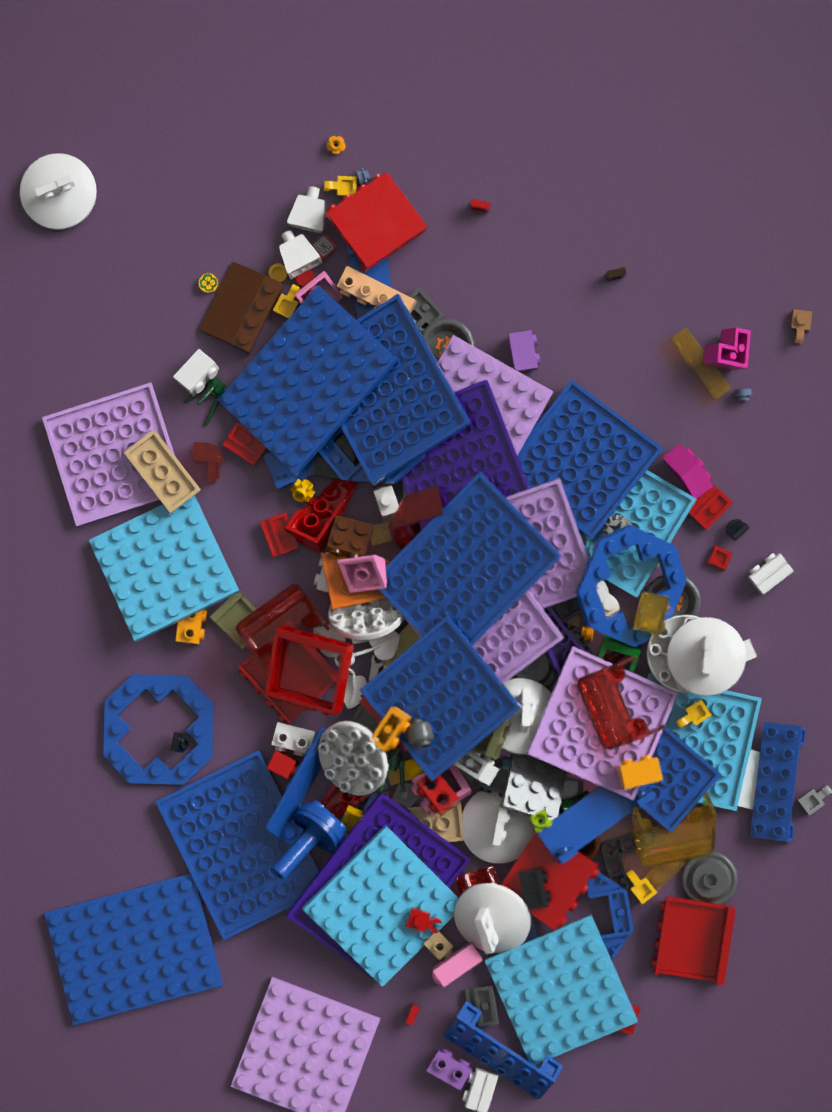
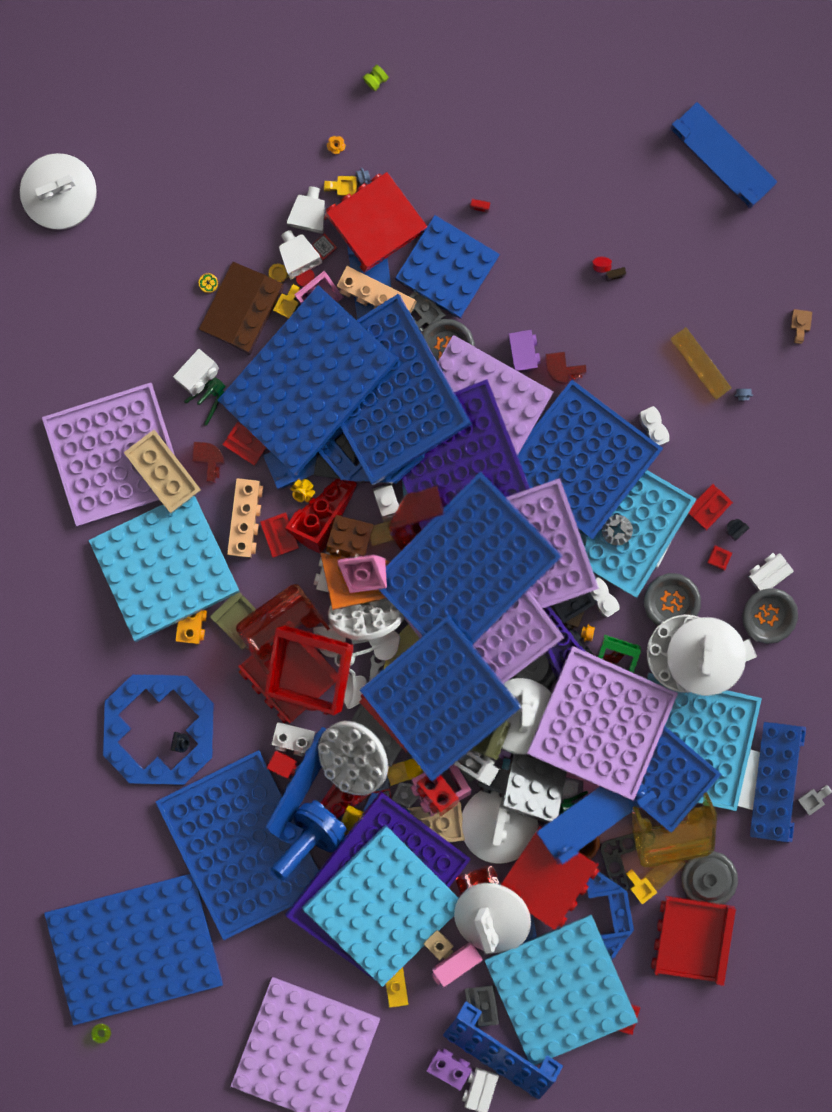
light orange brick [370,707,412,751] -> none
dark green plant [374,754,405,793] -> none
red plate [405,907,442,933] -> none
red tile [405,1003,420,1025] -> none
dark grey head [406,719,434,750] -> none
black bracket [519,867,552,910] -> none
lime plate [529,810,552,833] -> none
blue plate [575,525,687,647] -> none
clear red windscreen [577,655,665,750] -> none
light orange brick [616,755,663,789] -> none
clear yellow brick [632,592,670,636] -> none
dark pink brick [662,444,713,499] -> none
yellow plate [675,699,712,728] -> none
dark pink brick [703,327,751,370] -> none
none -> clear neon green plate [91,1023,111,1043]
none -> light nougat brick [227,478,263,558]
none -> lime wheel [362,64,389,91]
none -> yellow plate [386,967,409,1008]
none -> blue plate [395,215,500,319]
none -> clear red brick [545,352,587,384]
none -> red tile [593,257,612,273]
none -> white brick [639,406,669,446]
none -> blue bracket [670,102,777,209]
none -> dark grey piece [742,588,798,644]

